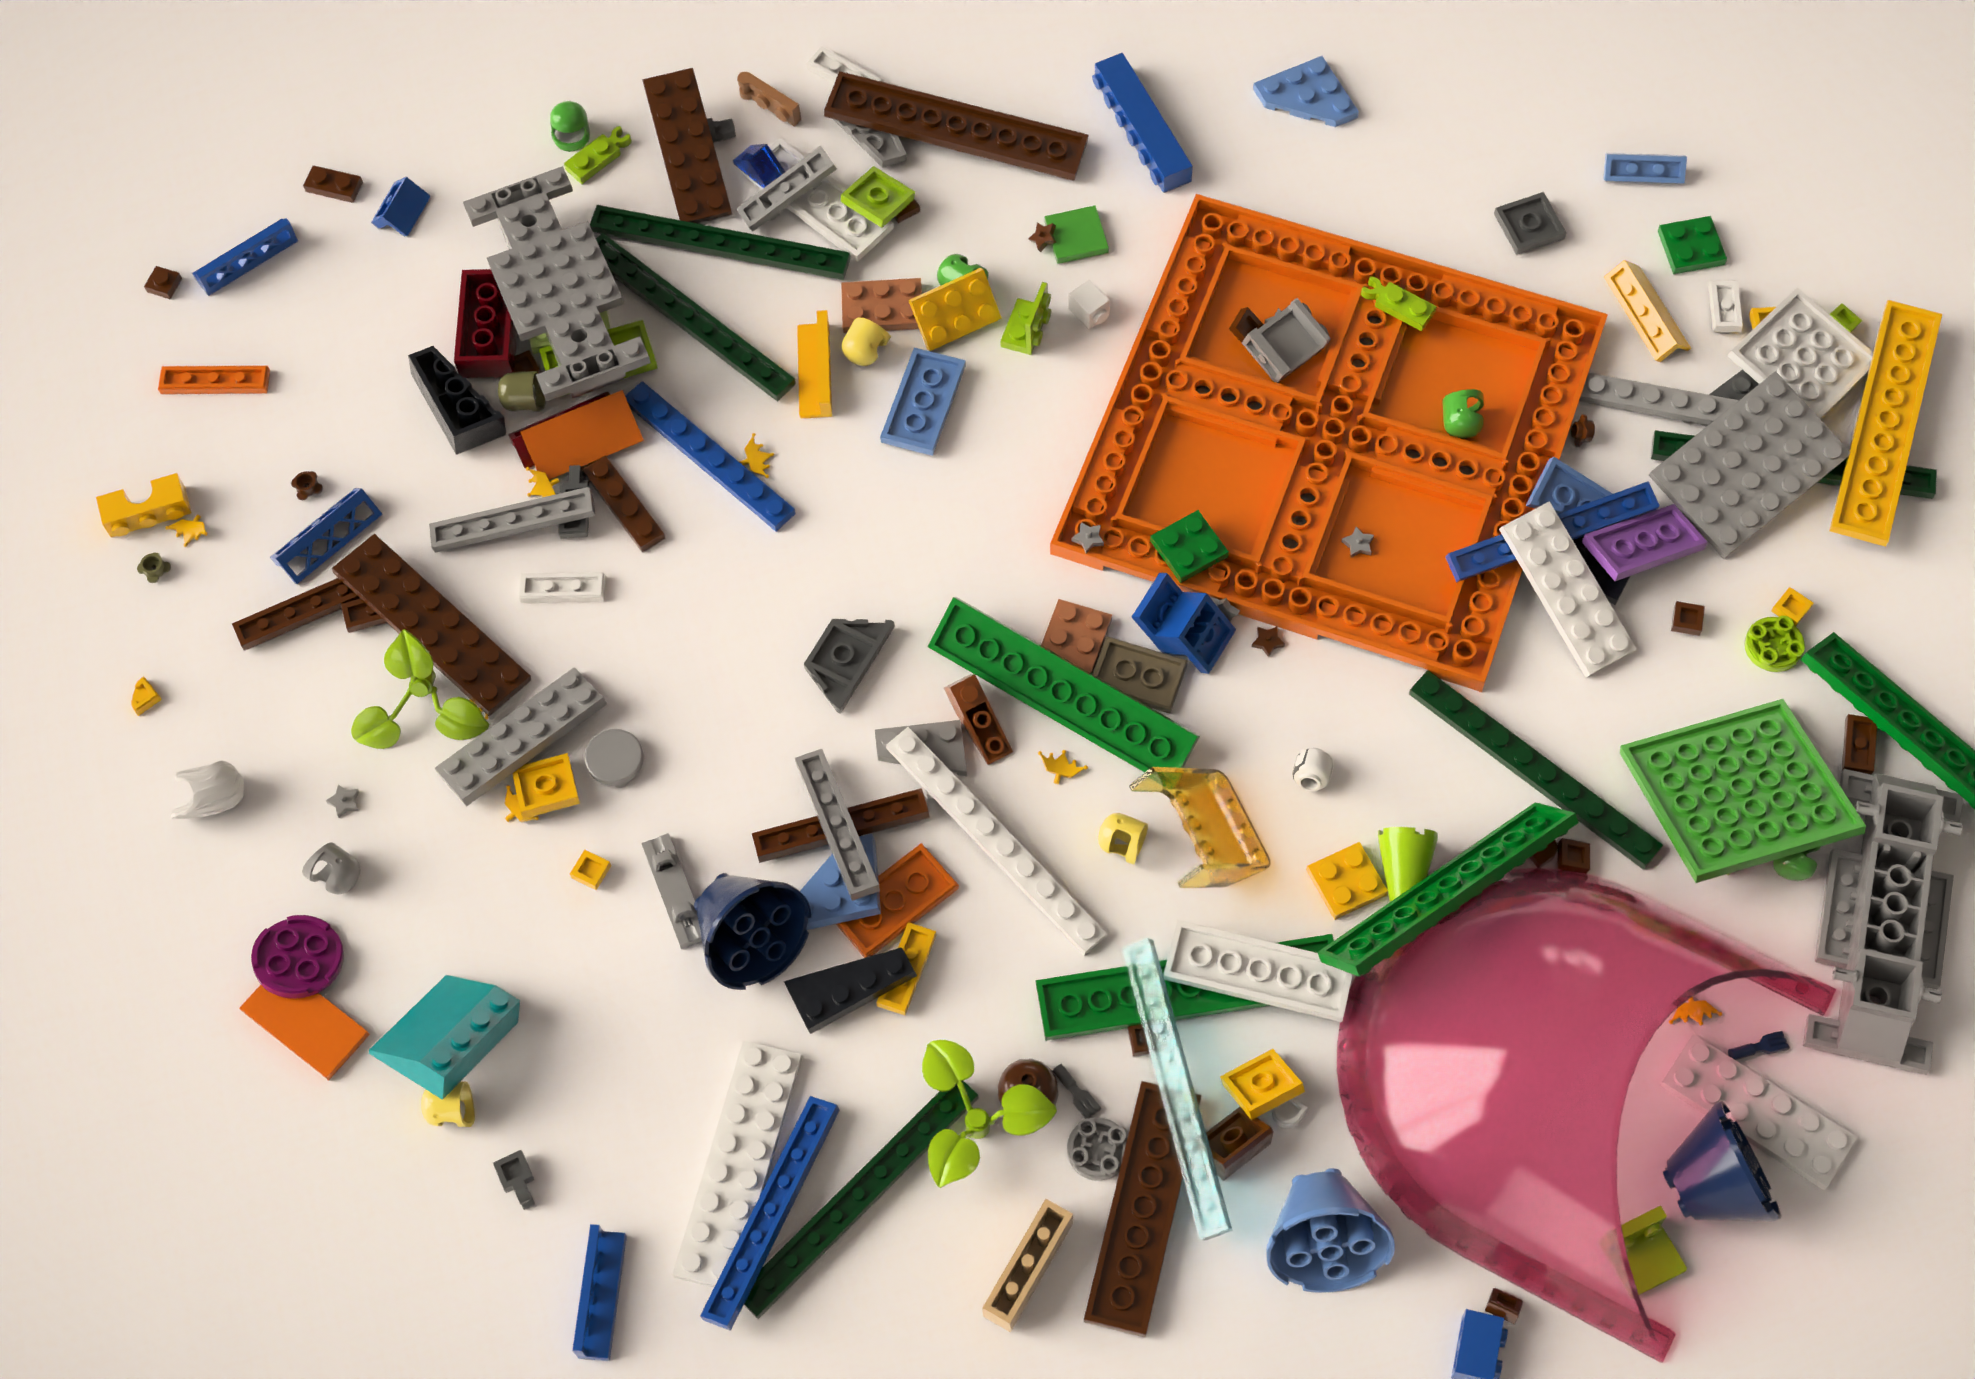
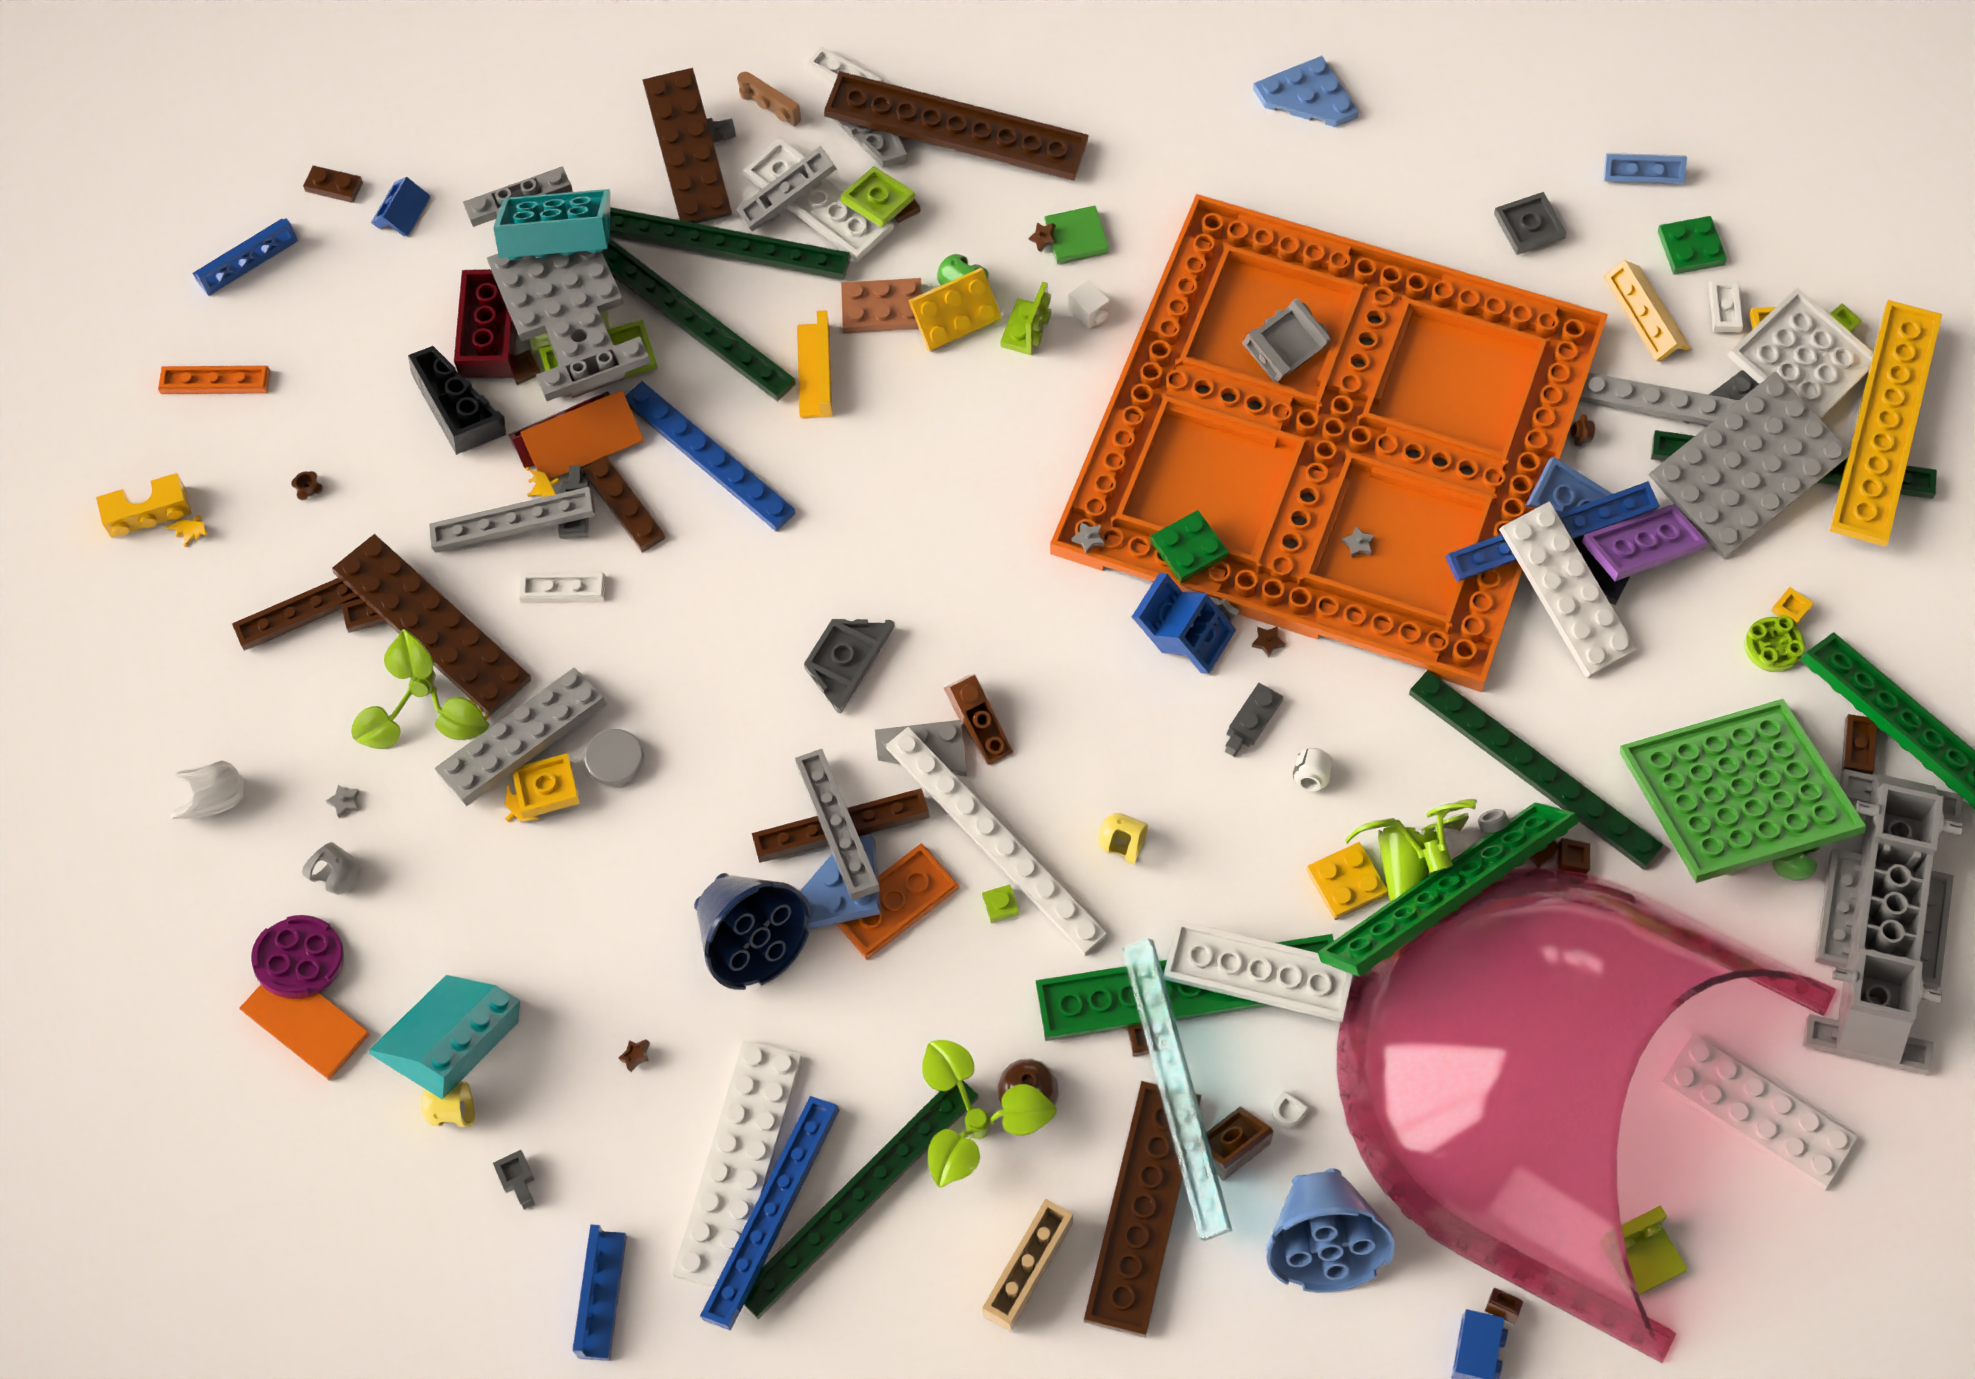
yellow tile [131,676,162,716] -> none
olive plate [137,552,171,583] -> none
reddish brown plate [144,266,182,299] -> none
blue fence [270,488,383,584] -> none
olive helmet [498,371,546,412] -> none
bright green helmet [550,101,590,152] -> none
lime plate [563,126,632,185] -> none
yellow plate [570,849,611,890] -> none
light grey hinge [641,833,702,949] -> none
clear blue slope [732,144,785,188] -> none
yellow piece [740,433,774,478] -> none
black wing [784,947,917,1034] -> none
light yellow helmet [841,318,891,366] -> none
yellow plate [876,922,937,1016] -> none
medium blue plate [880,347,966,456] -> none
green plate [928,597,1200,787] -> none
yellow piece [1038,750,1088,784] -> none
nougat plate [1041,599,1112,674] -> none
dark grey piece [1053,1064,1101,1118] -> none
light grey tile [1067,1118,1127,1181] -> none
blue brick [1092,52,1193,193] -> none
dark tan tile [1093,636,1188,714] -> none
clear yellow windscreen [1129,767,1271,888] -> none
yellow plate [1220,1049,1305,1120] -> none
reddish brown plate [1229,307,1264,343] -> none
lime plate [1361,276,1437,331] -> none
bright green helmet [1442,389,1484,439] -> none
dark blue cone [1662,1101,1781,1221] -> none
piece [1669,993,1723,1026] -> none
reddish brown plate [1671,601,1705,636] -> none
dark blue piece [1728,1031,1790,1060] -> none
none -> teal slope [493,189,611,260]
none -> reddish brown piece [618,1039,650,1072]
none -> lime plate [982,884,1019,923]
none -> dark grey hinge [1225,682,1283,758]
none -> lime plant [1345,799,1477,873]
none -> light grey tile [1478,809,1509,833]

